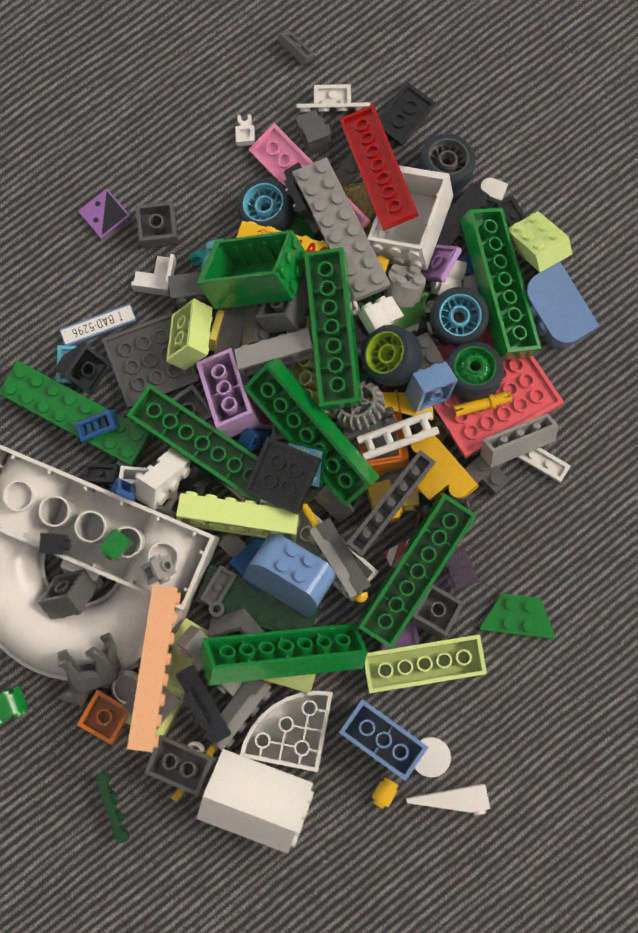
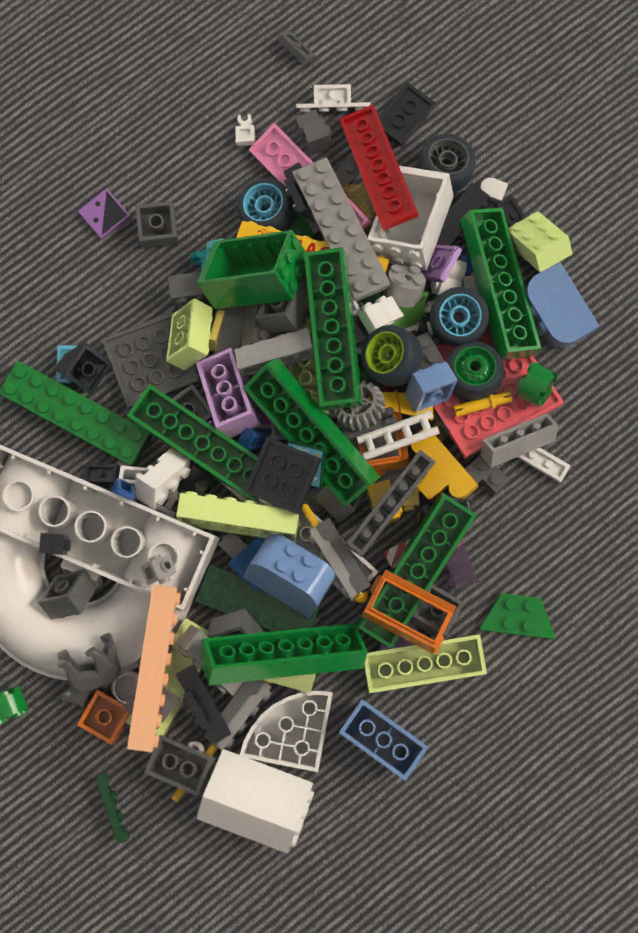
white tile [59,303,137,346] -> none
blue slope [75,409,120,442] -> none
green brick [100,529,134,561] -> none
white panel [131,254,176,296] -> none
dark grey hinge [200,565,238,617] -> none
yellow brick [372,777,399,809] -> none
white slope [406,784,490,815] -> none
white tile [415,737,451,777] -> none
none -> orange piece [362,570,457,654]
none -> green brick [517,362,558,408]

